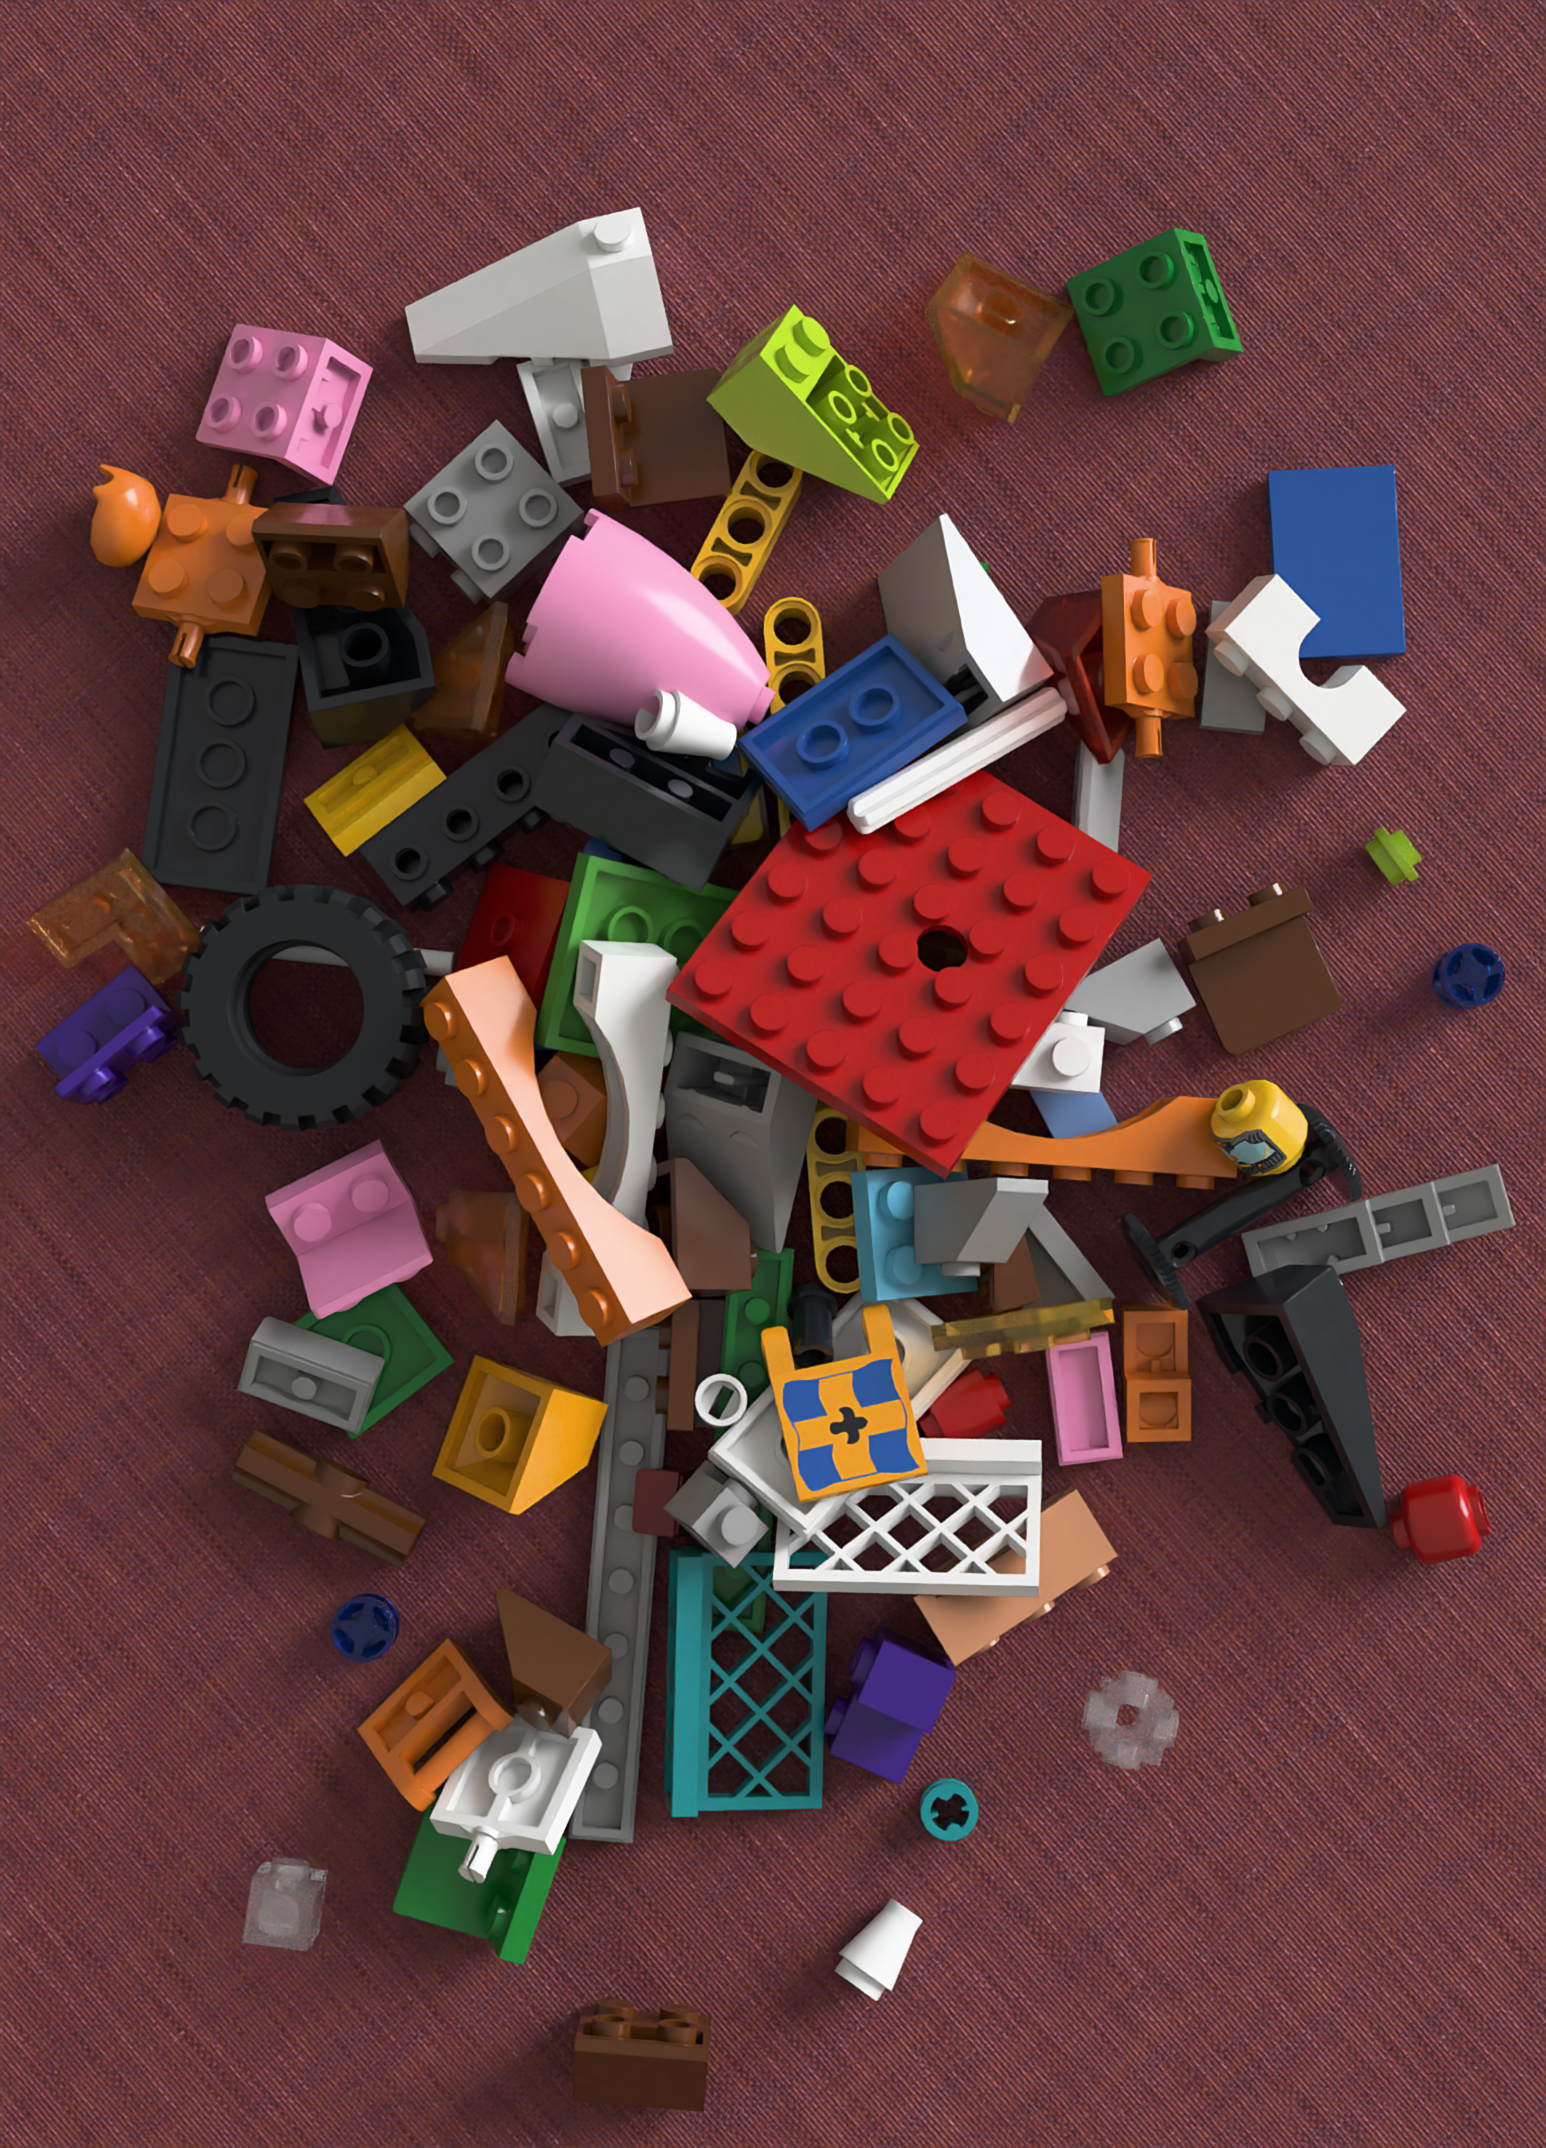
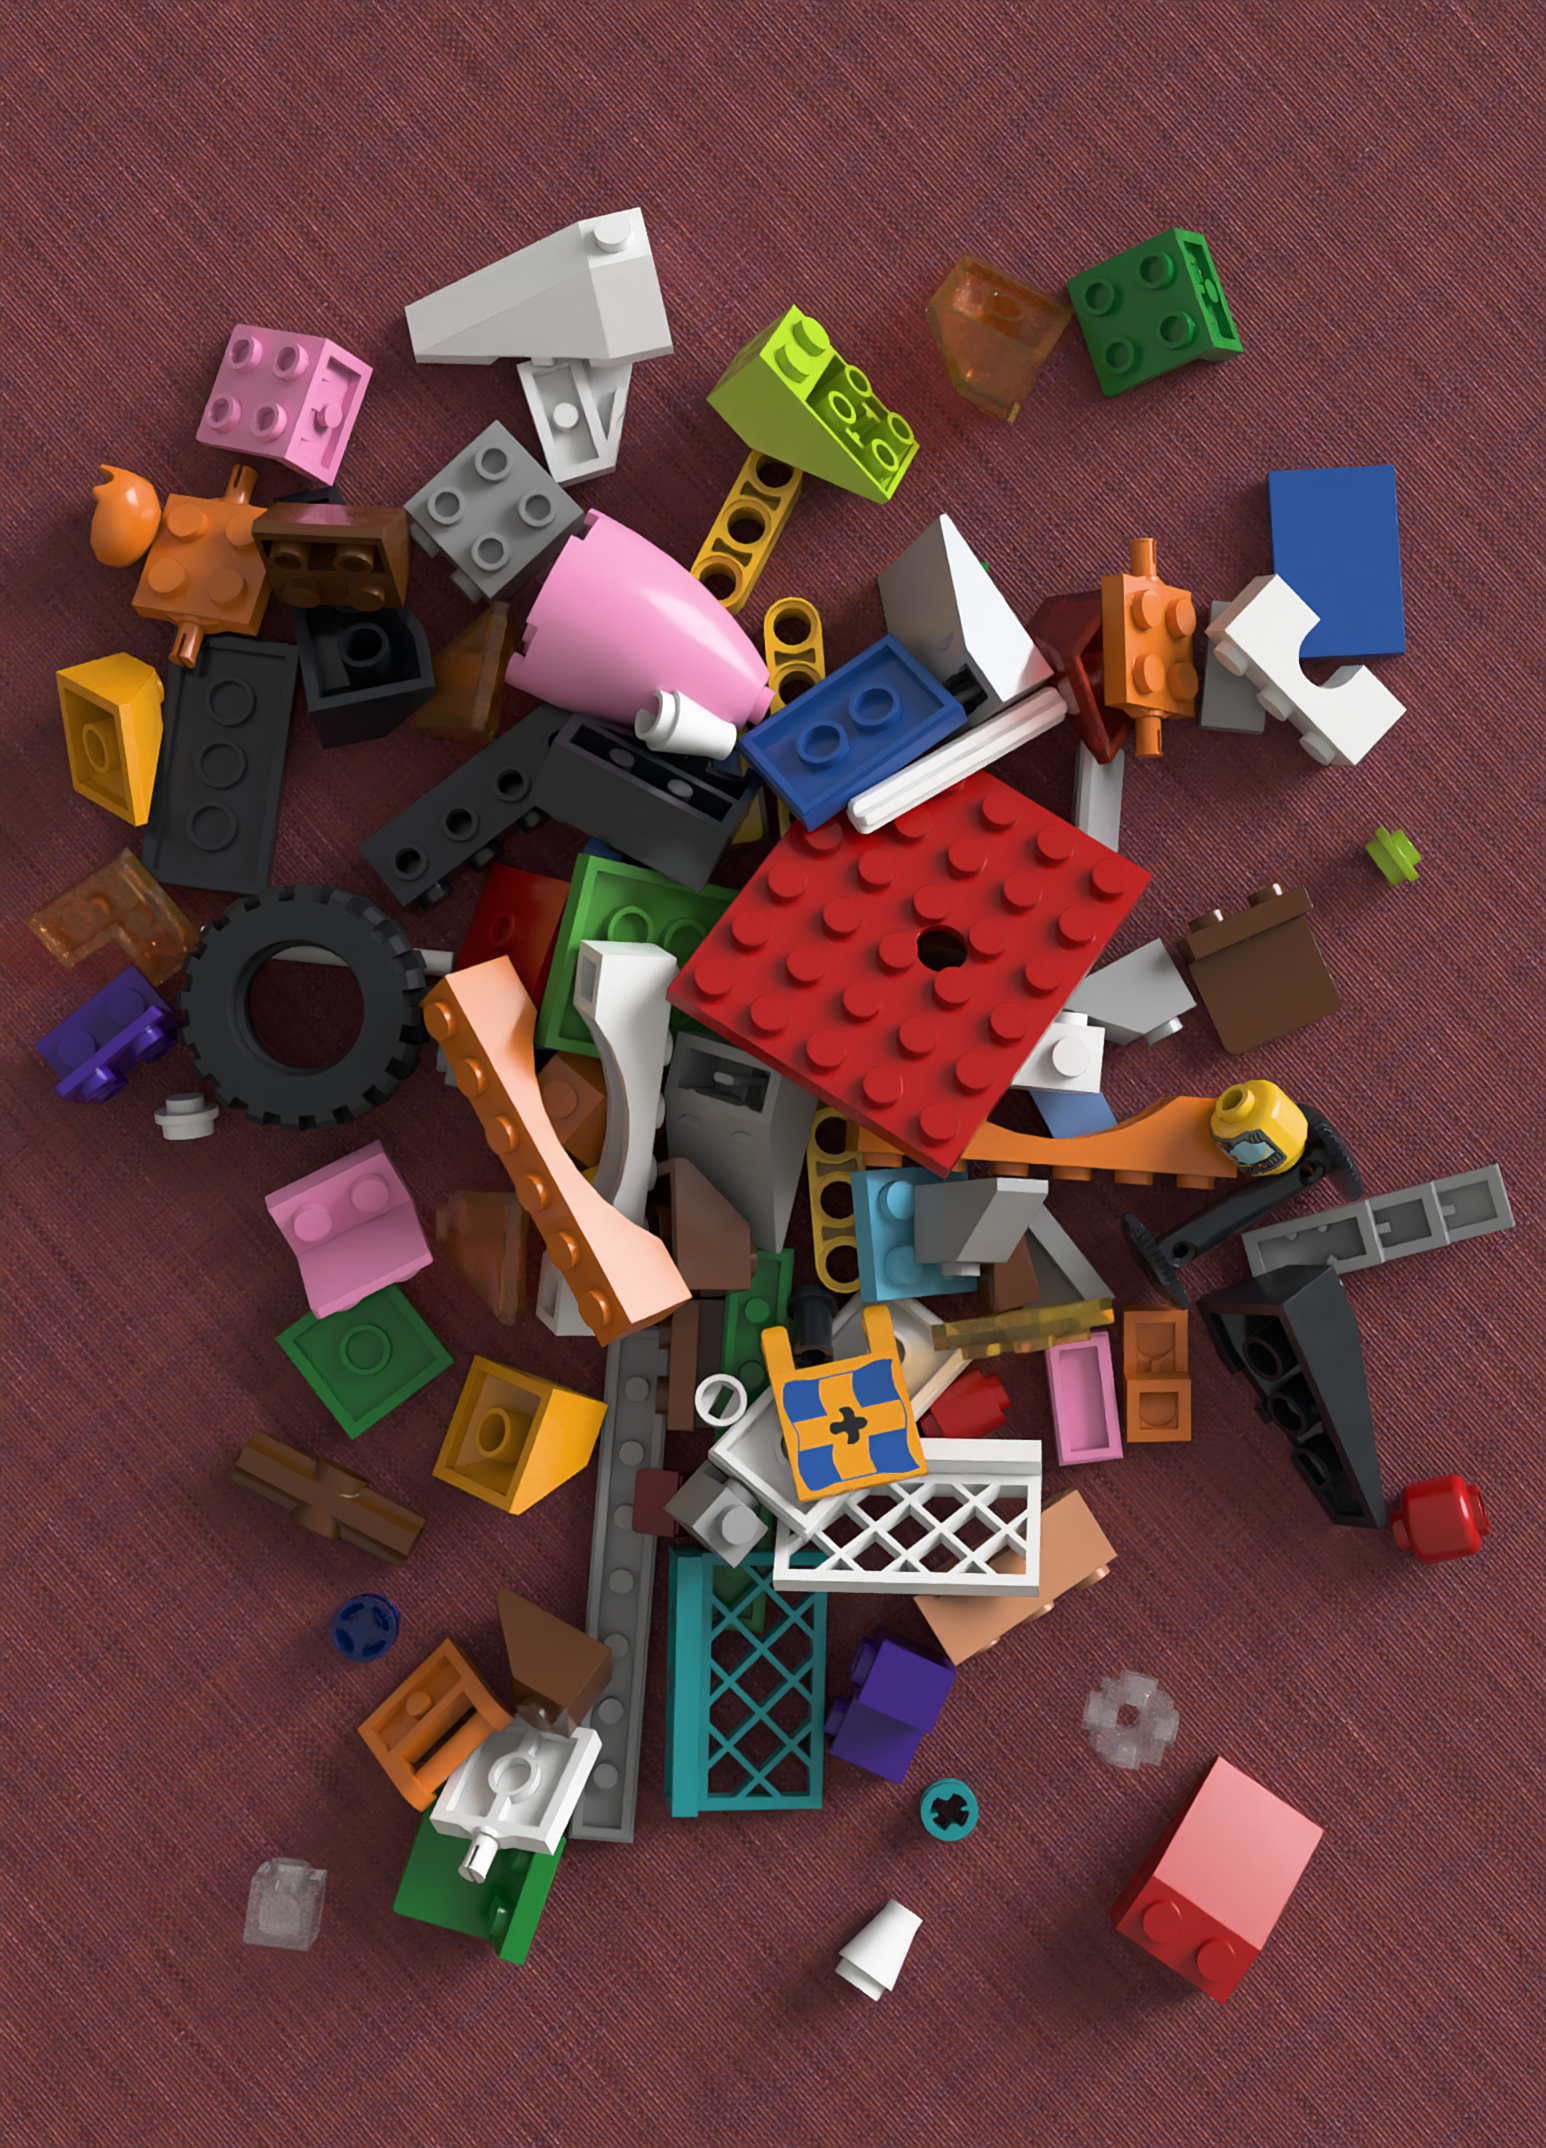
light grey slope [237,1317,385,1434] -> none
yellow plate [303,723,447,857] -> none
reddish brown slope [573,1998,711,2112] -> none
reddish brown bracket [580,365,732,513] -> none
clear blue wheel [1431,943,1505,1010] -> none
none -> light orange slope [56,652,164,827]
none -> white plate [154,1092,219,1140]
none -> slope [1107,1754,1324,2005]

